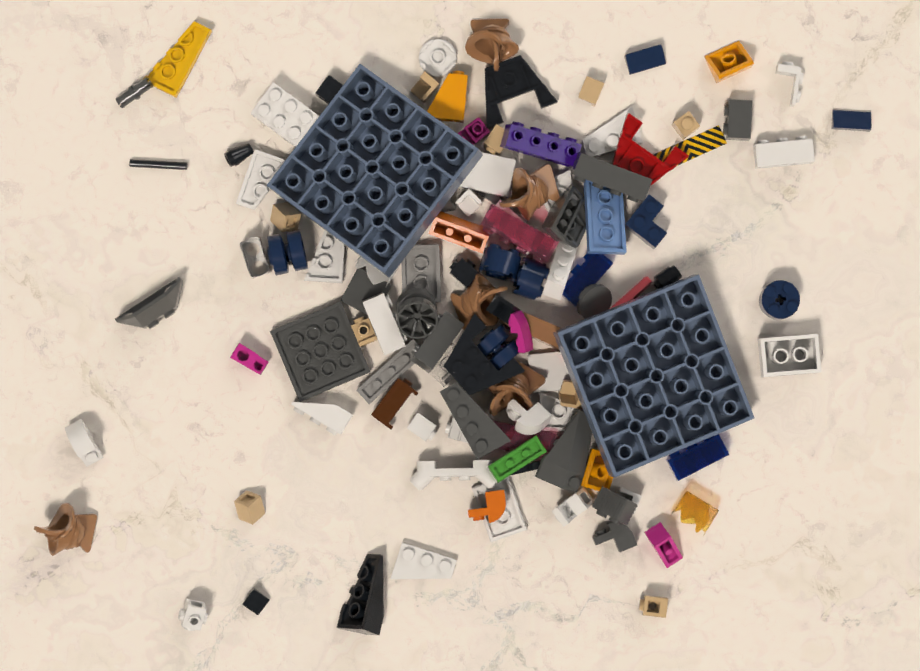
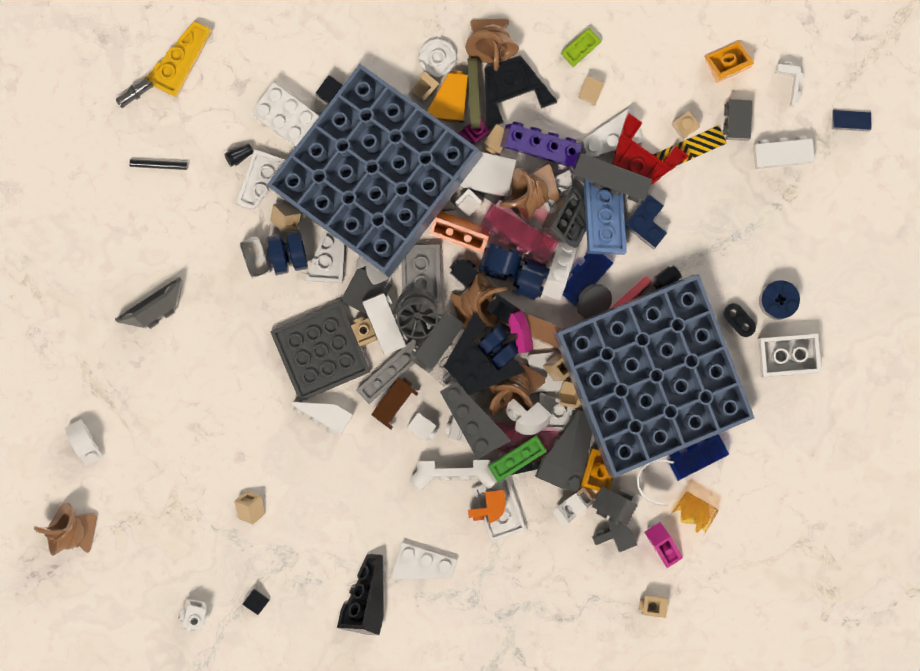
dark pink leg [230,343,269,375] -> none
dark blue slope [624,44,666,75] -> none
none -> olive beam [467,58,480,129]
none -> tan brick [543,354,570,381]
none -> lime plate [560,28,602,68]
none -> white piece [637,460,674,506]
none -> black plate [723,303,756,337]

